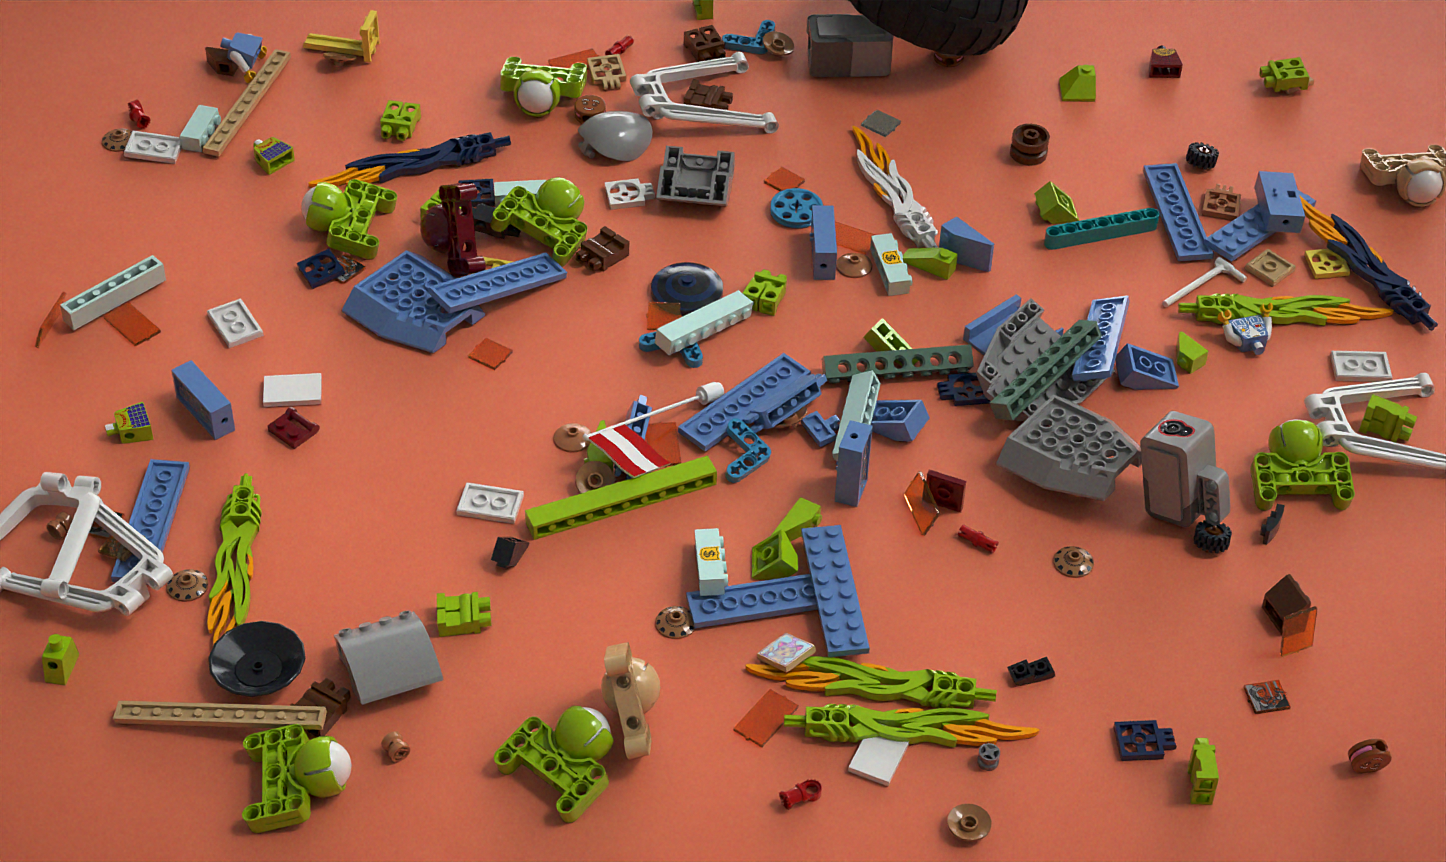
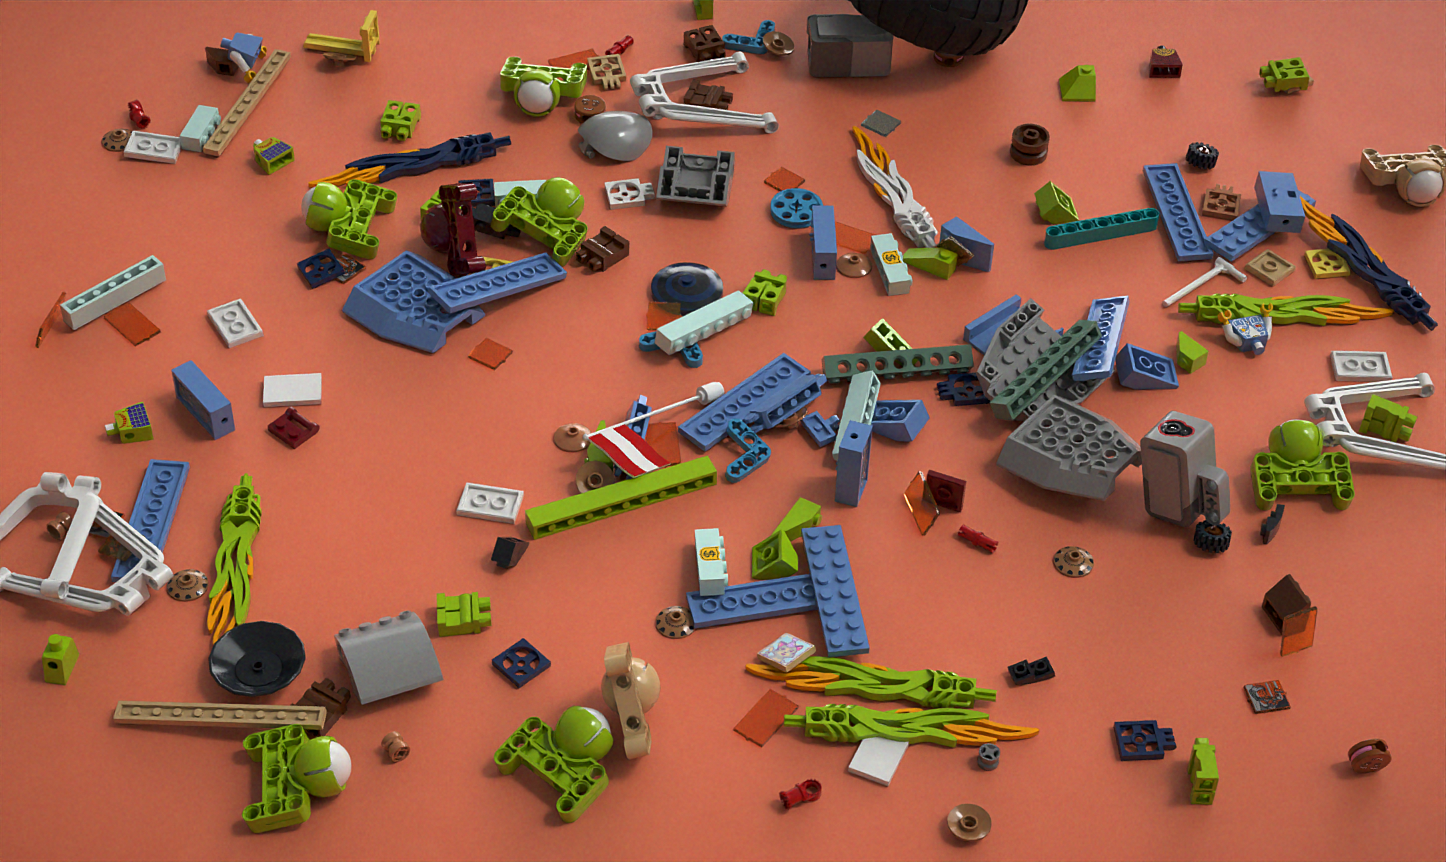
none -> dark blue piece [492,638,551,688]
none -> clear orange piece [935,236,974,266]

